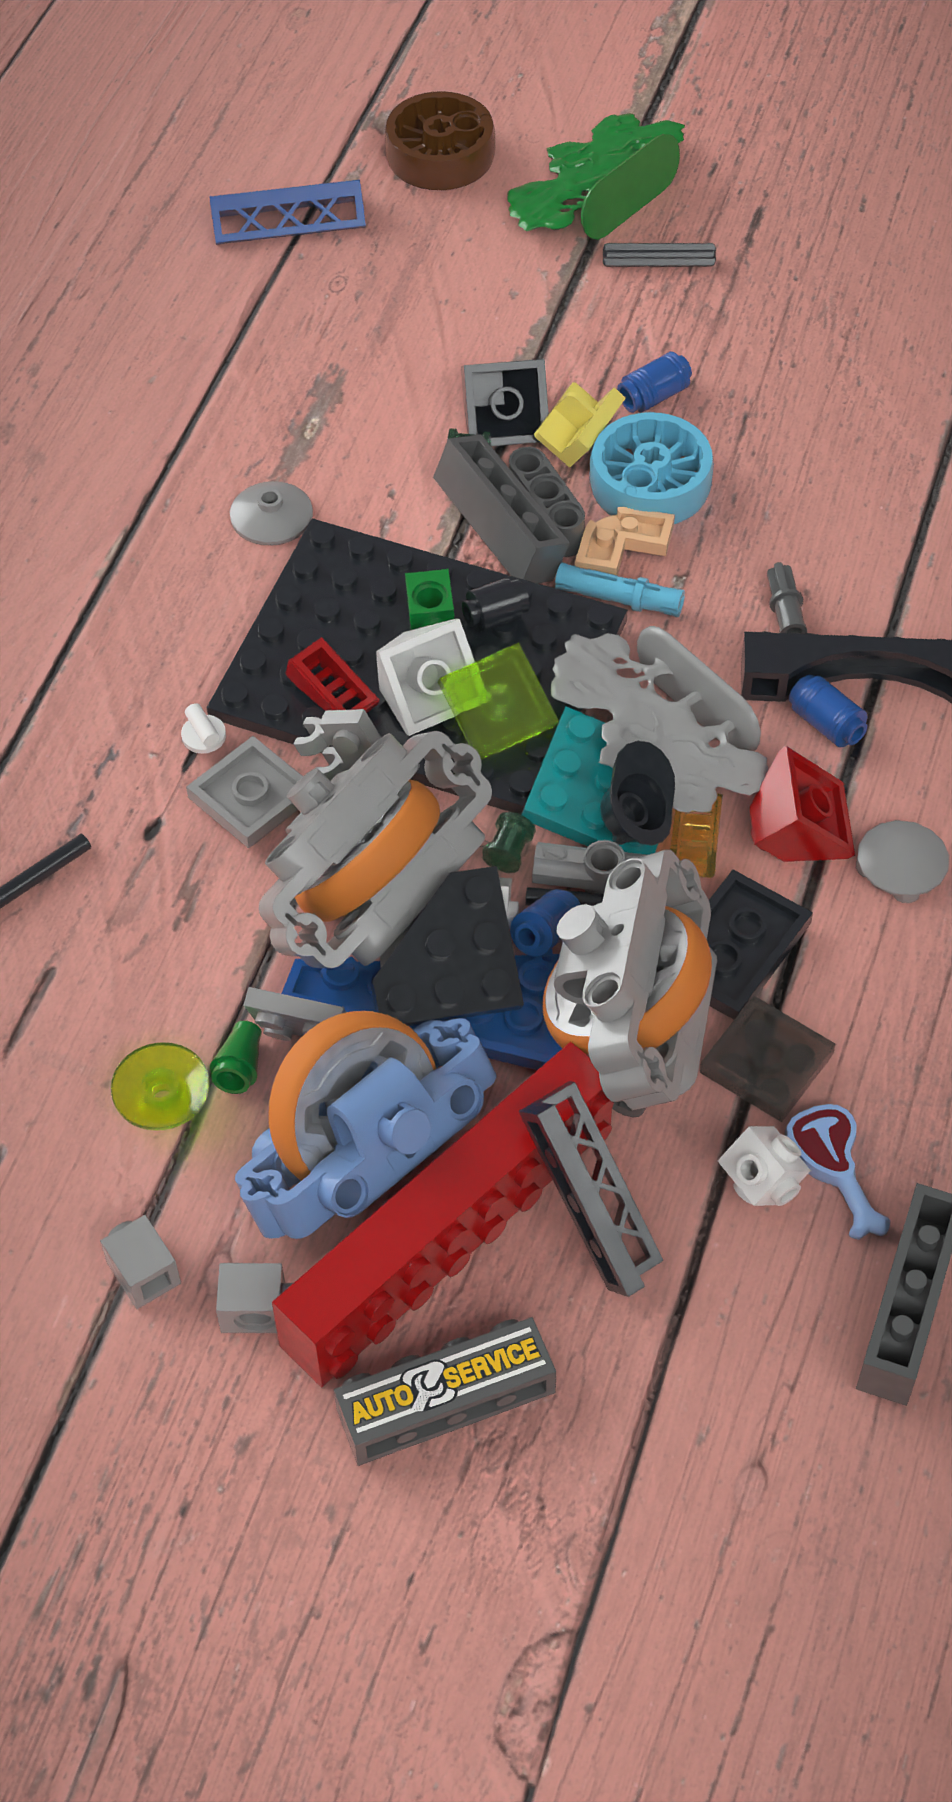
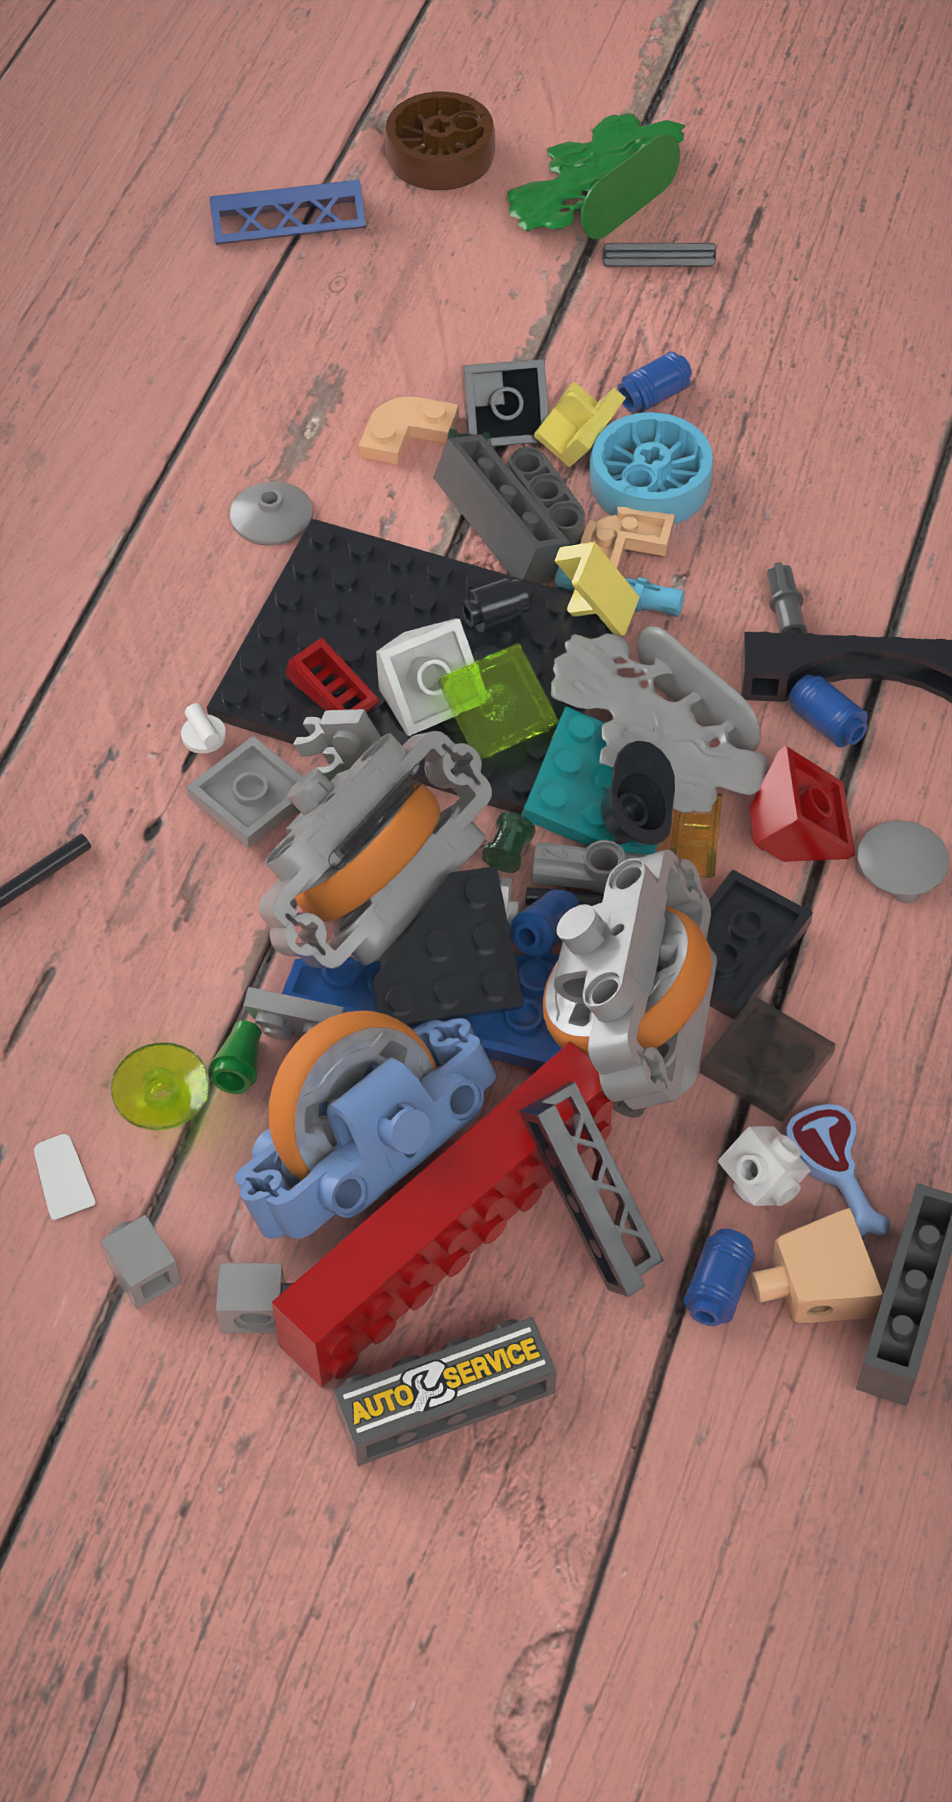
green brick [405,569,454,630] -> none
none -> white sticker [34,1134,96,1220]
none -> black piece [328,763,428,870]
none -> light nougat plate [358,397,459,465]
none -> light yellow panel [555,542,640,636]
none -> blue head [684,1229,755,1326]
none -> light nougat torso [751,1208,883,1324]

